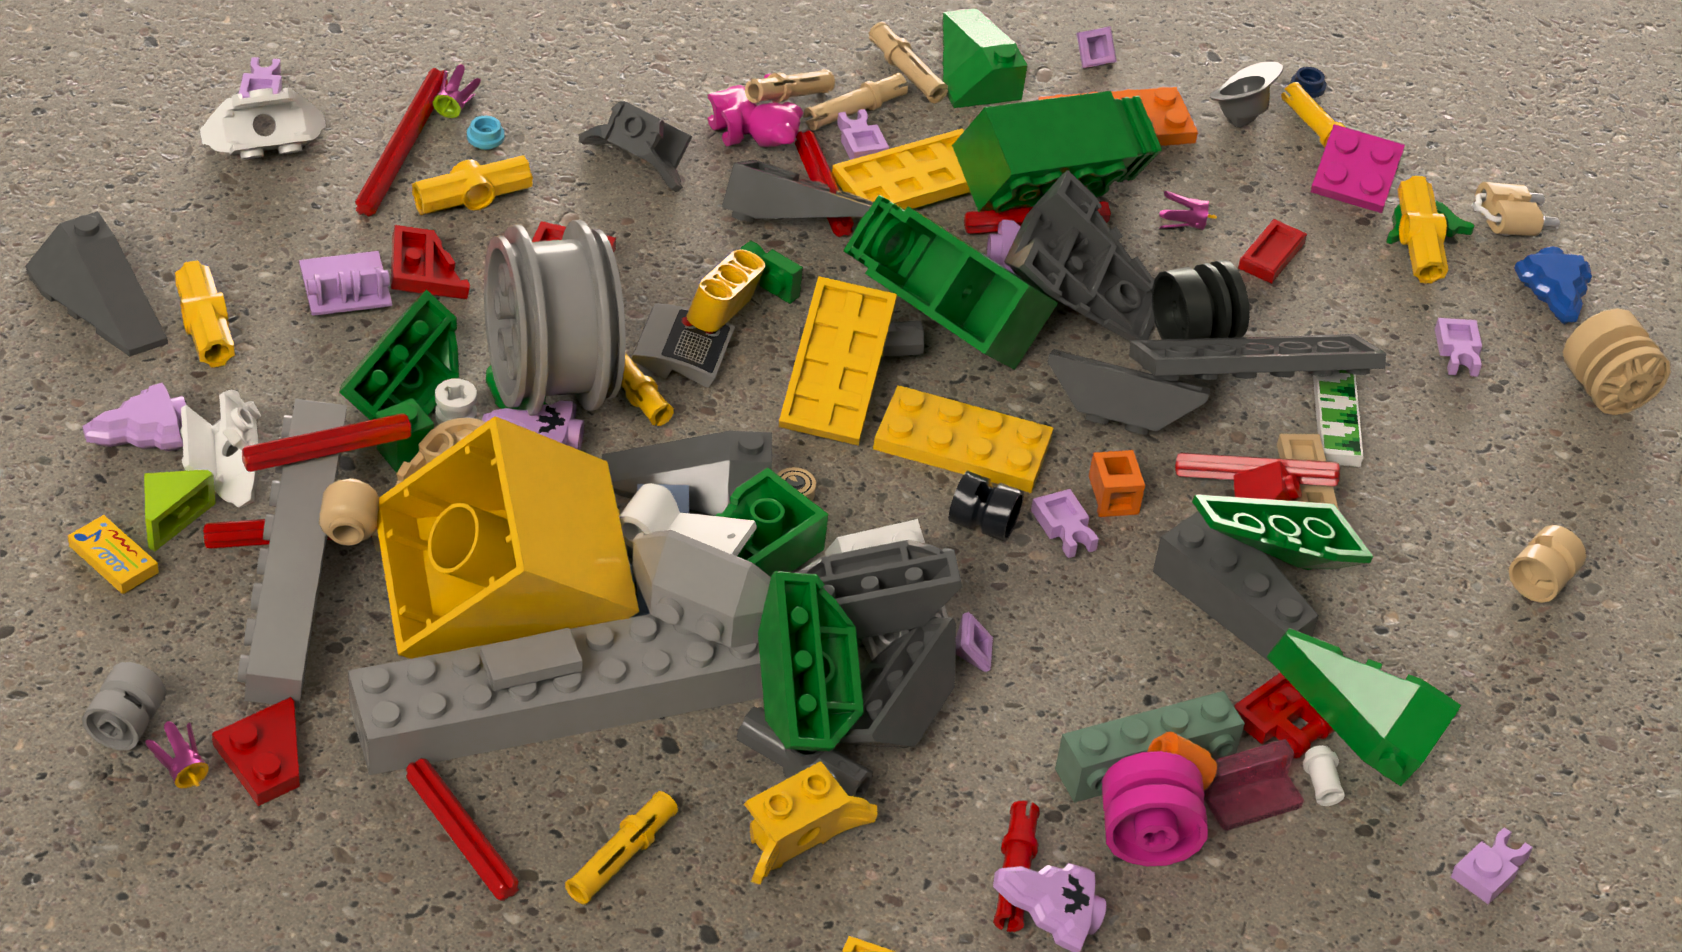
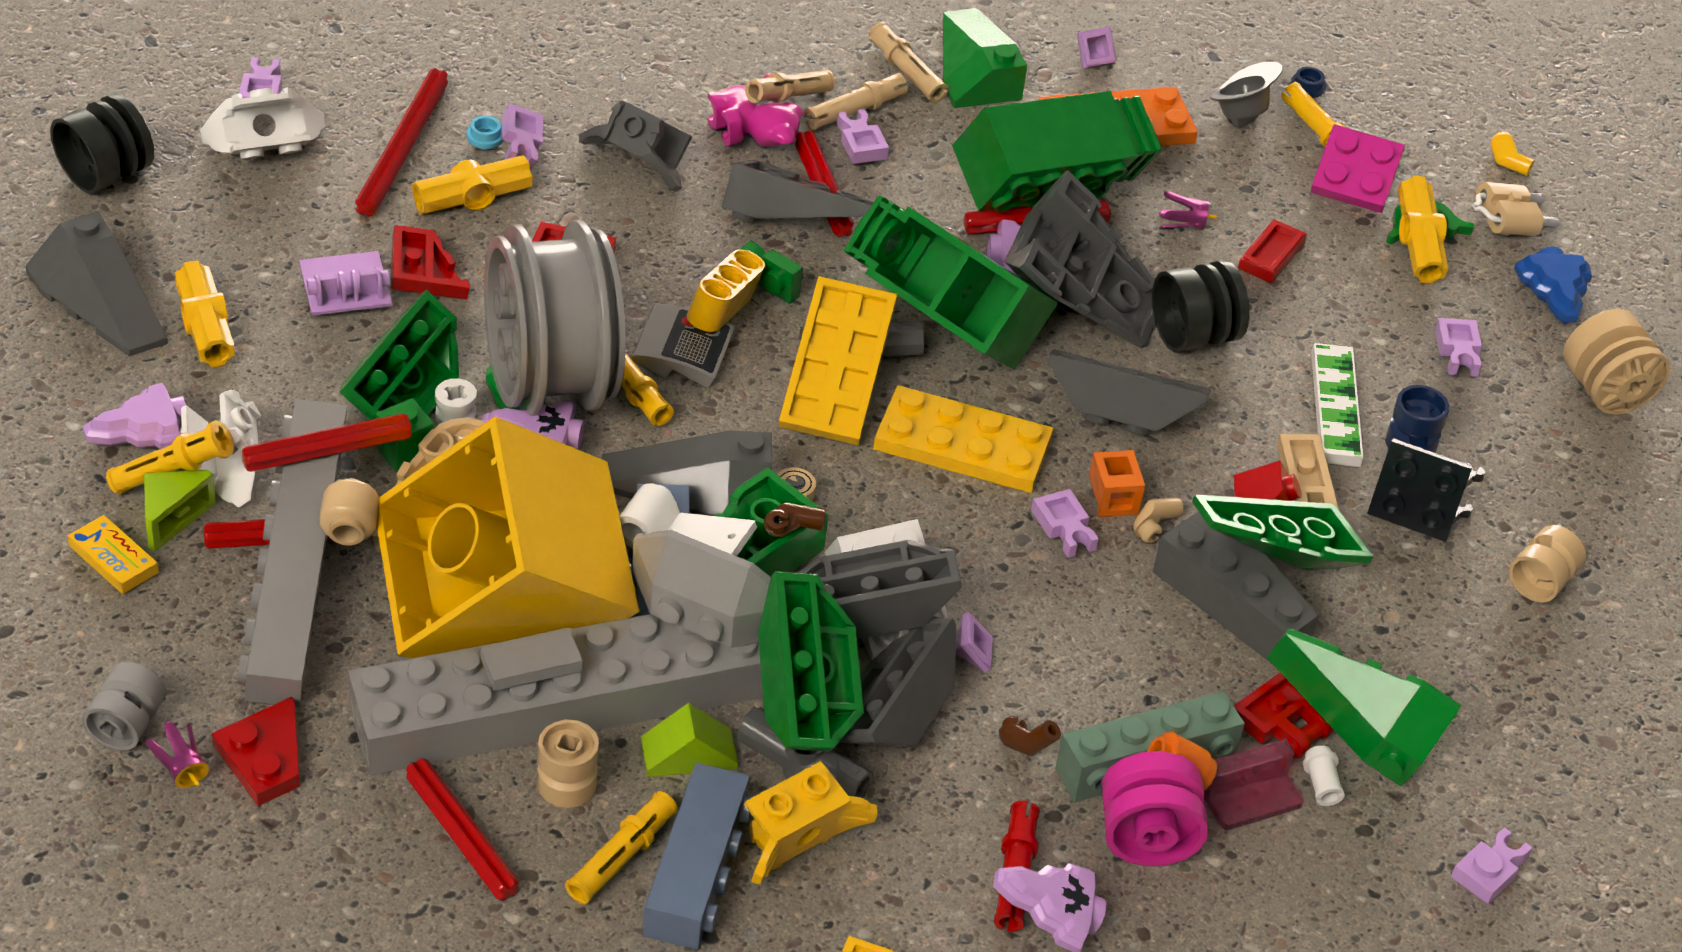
flat silver piece [433,64,481,118] -> none
yellow plate [832,128,970,210] -> none
black wheel [948,471,1024,542] -> none
dark grey plate [1129,334,1386,381] -> none
axle [1175,452,1340,487] -> none
none -> pearl dark grey wheel [50,92,154,194]
none -> yellow pin [106,420,234,495]
none -> lavender plate [502,103,544,169]
none -> tan wheel [537,719,599,808]
none -> lime slope [641,703,738,777]
none -> sand blue brick [643,763,754,950]
none -> reddish brown arm [764,502,827,537]
none -> reddish brown arm [999,716,1061,756]
none -> tan arm [1133,497,1184,543]
none -> black plate [1367,438,1486,542]
none -> dark blue wheel [1385,385,1449,453]
none -> yellow arm [1490,132,1535,176]

